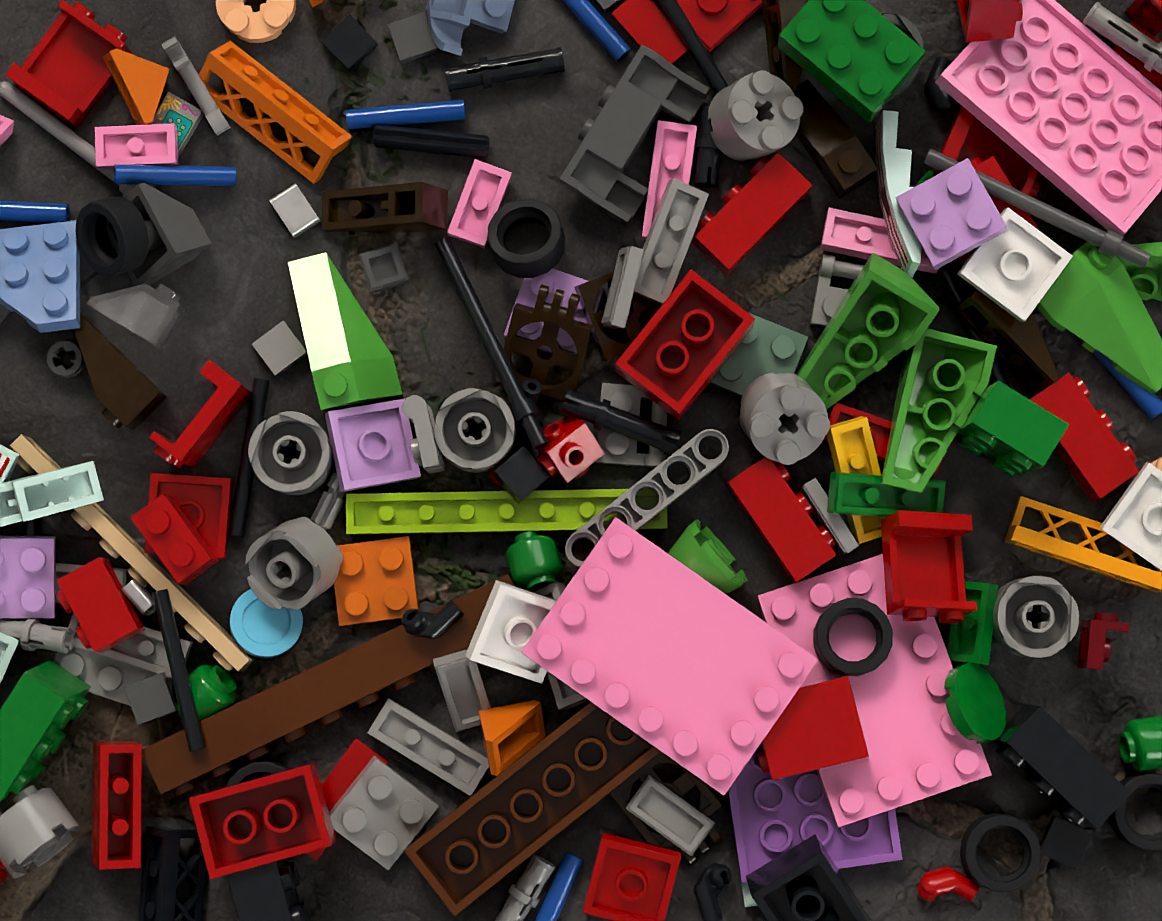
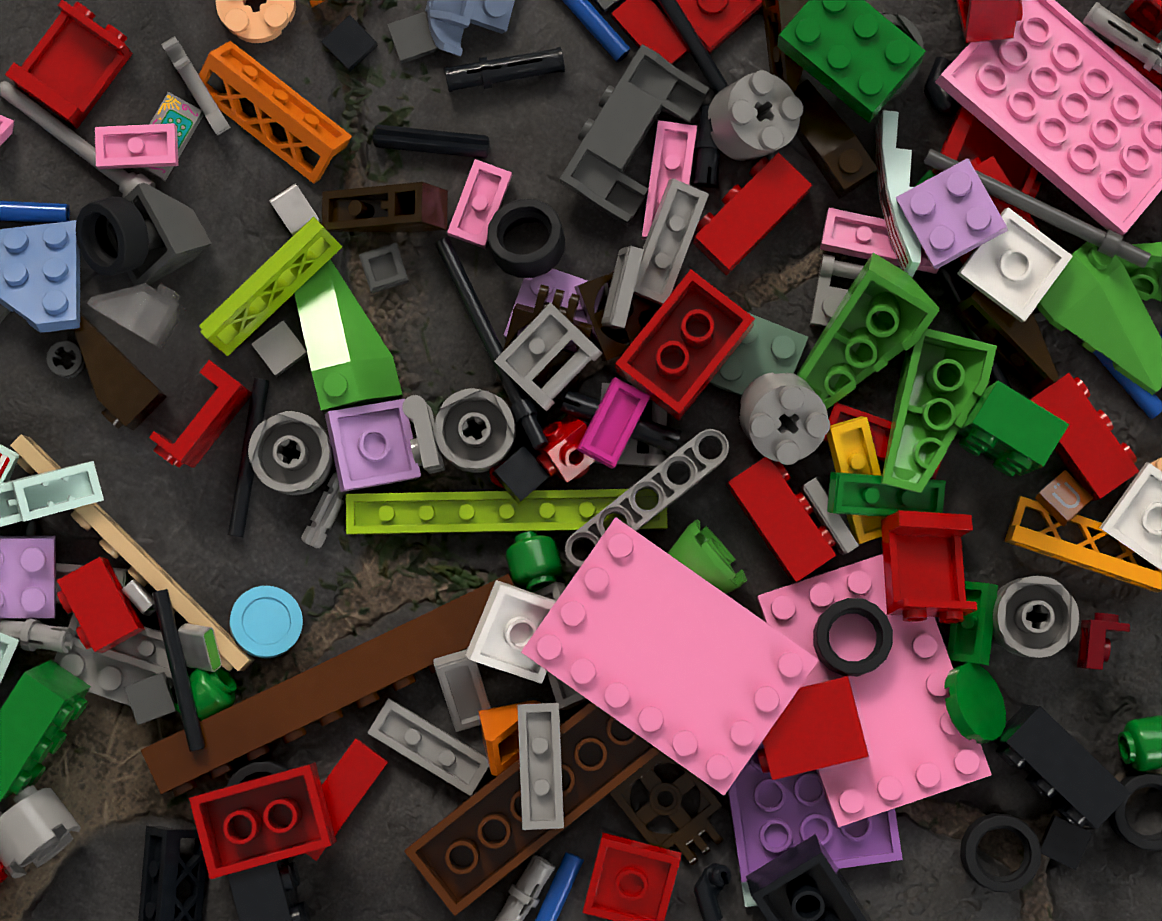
red brick [91,740,142,870] -> none
orange slope [102,48,170,125] -> none
blue piece [114,164,236,186] -> none
red brick [130,493,219,585] -> none
red plate [144,473,233,559] -> none
light grey brick [245,517,343,610] -> none
light grey plate [329,755,439,870] -> none
orange plate [334,536,419,626] -> none
blue piece [346,100,465,130] -> none
black arm [402,600,464,639] -> none
light grey tile [625,775,715,856] -> none
red arm [917,867,980,902] -> none
none -> flat silver piece [178,623,222,672]
none -> lime fence [199,216,342,356]
none -> light grey plate [494,302,603,411]
none -> light grey plate [517,703,564,830]
none -> dark pink tile [577,377,650,469]
none -> dark orange tile [1035,470,1094,527]

